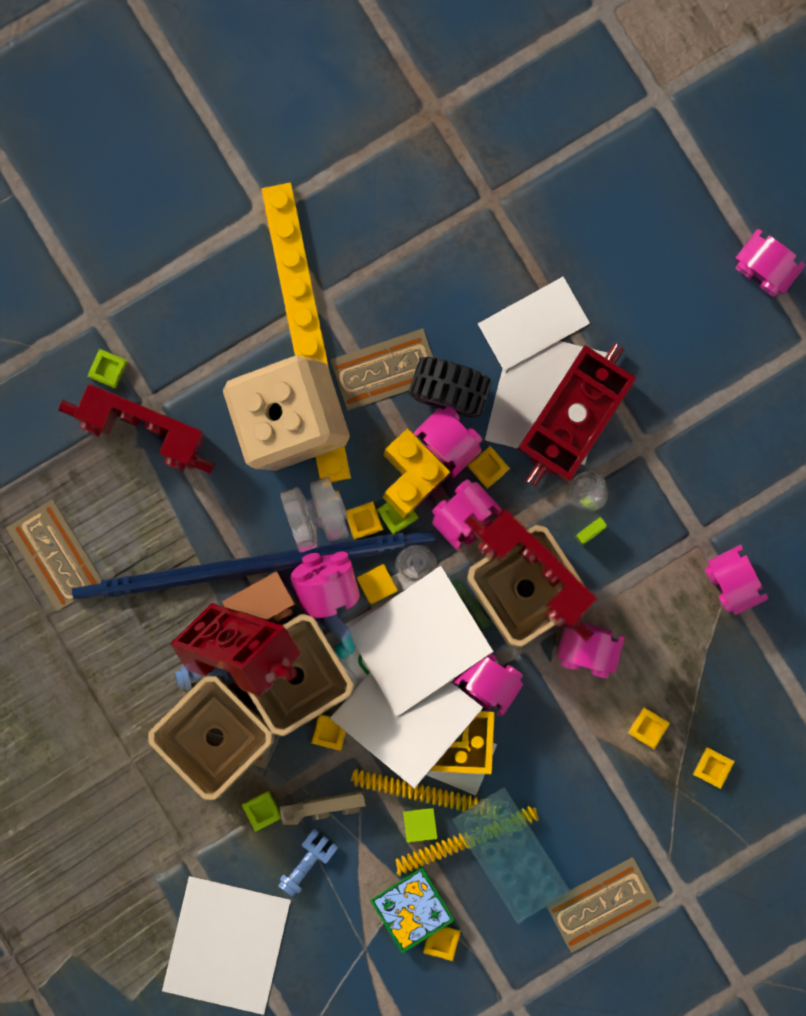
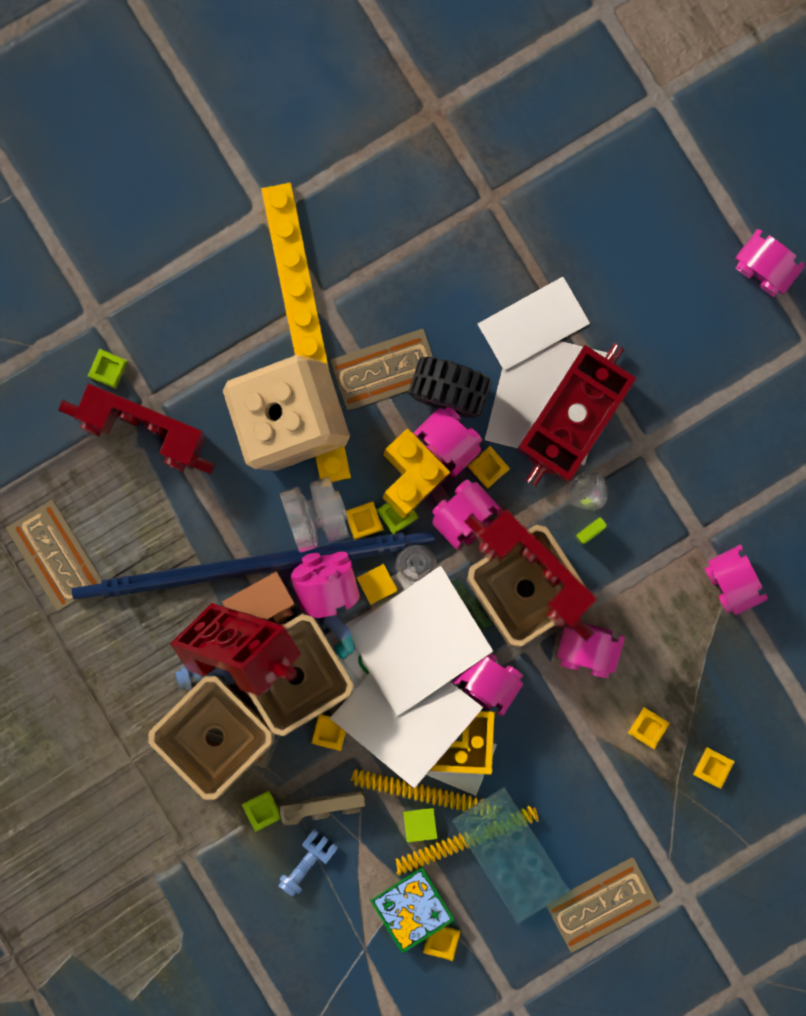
white sticker [162,876,291,1015] -> none

